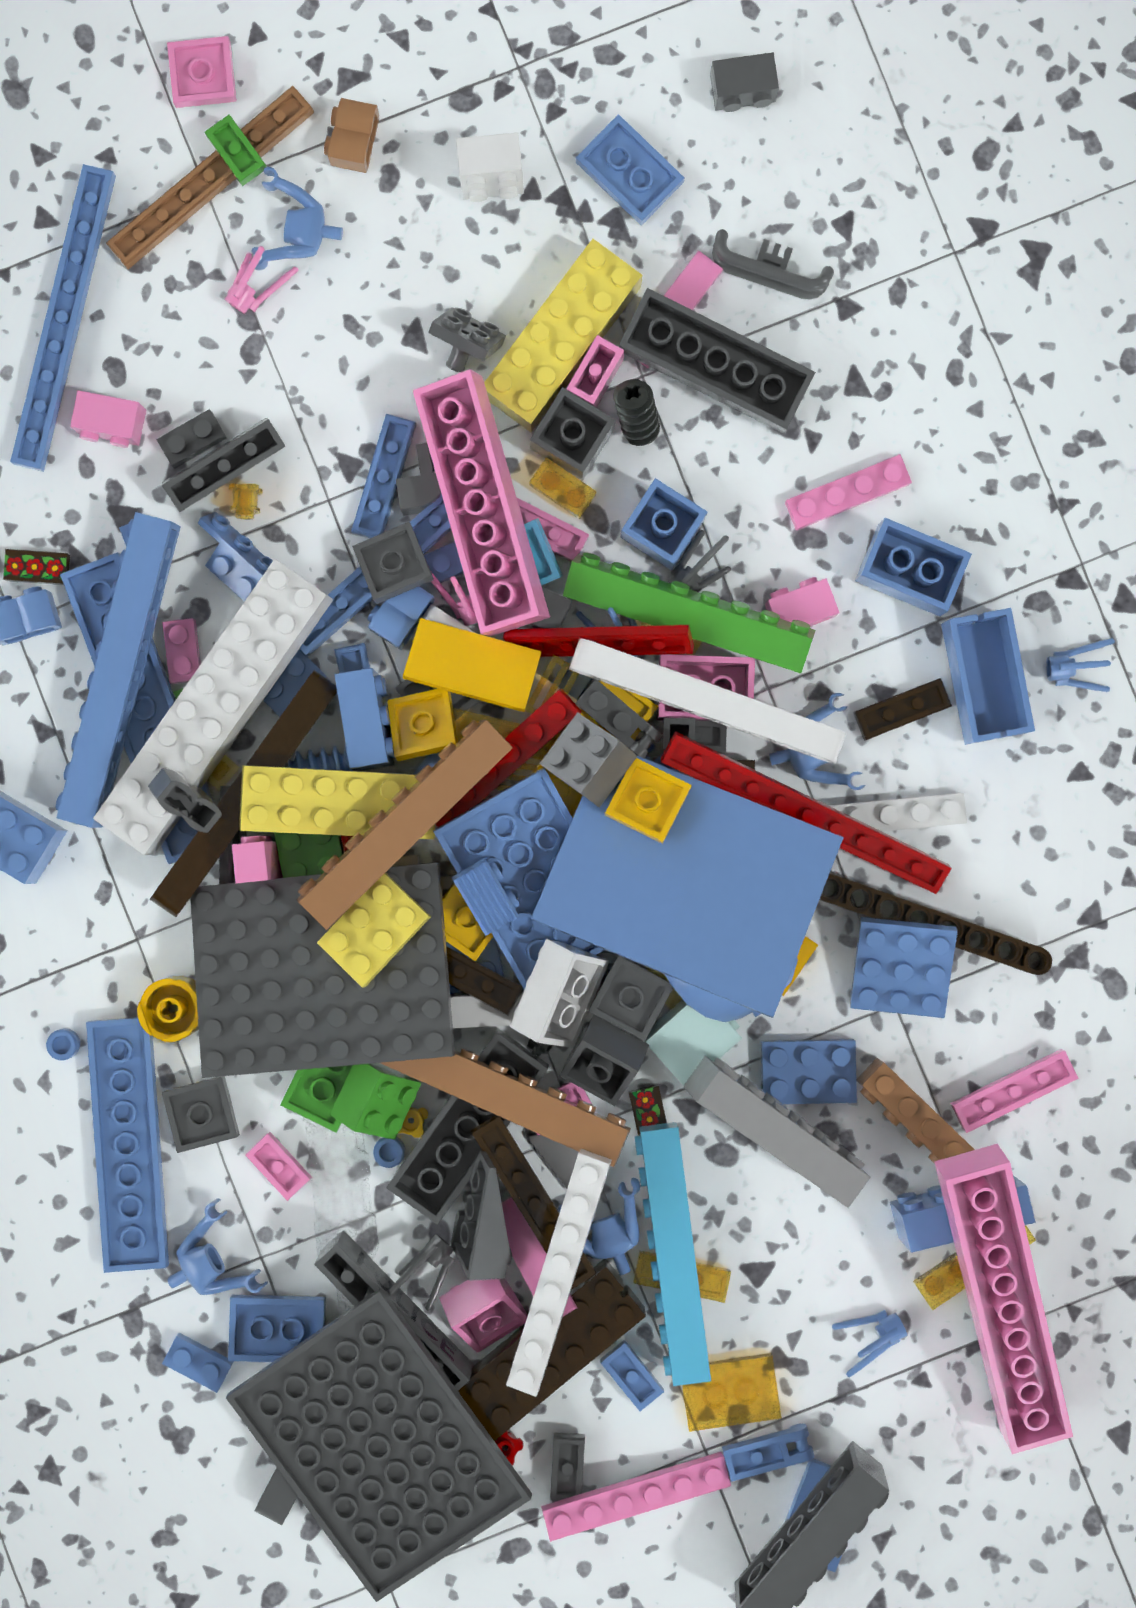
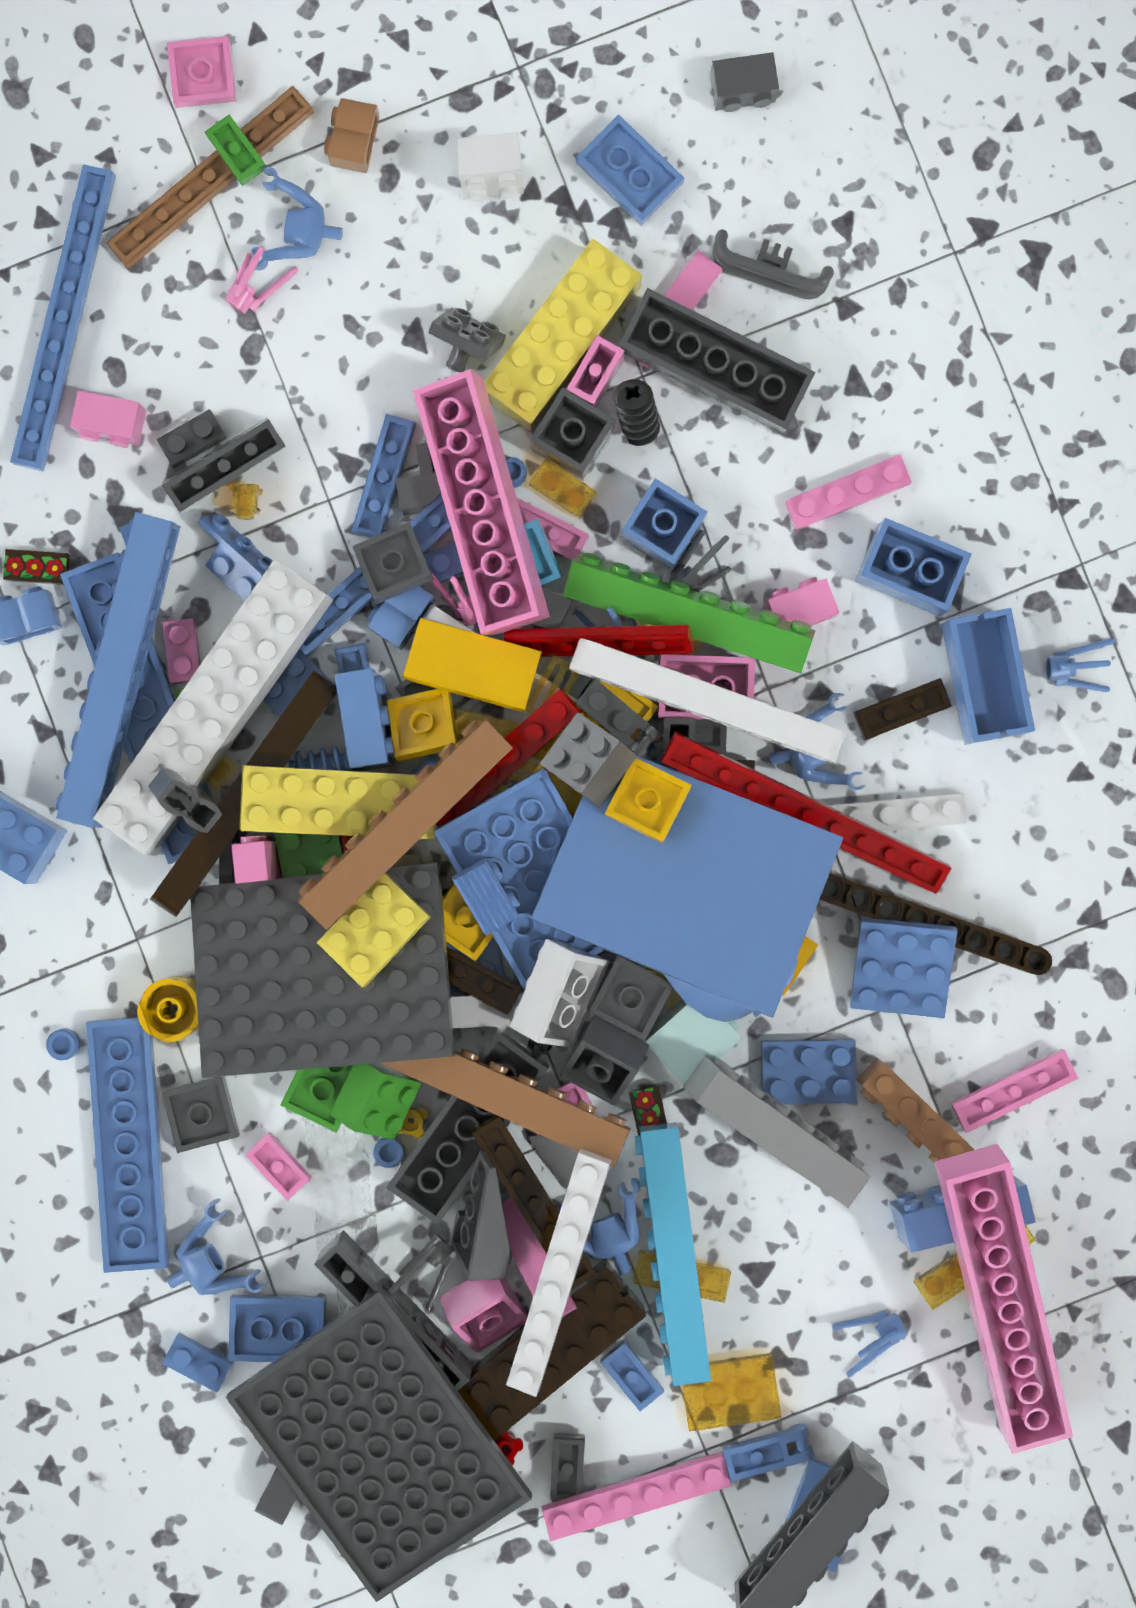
none -> medium blue plate [506,457,527,488]

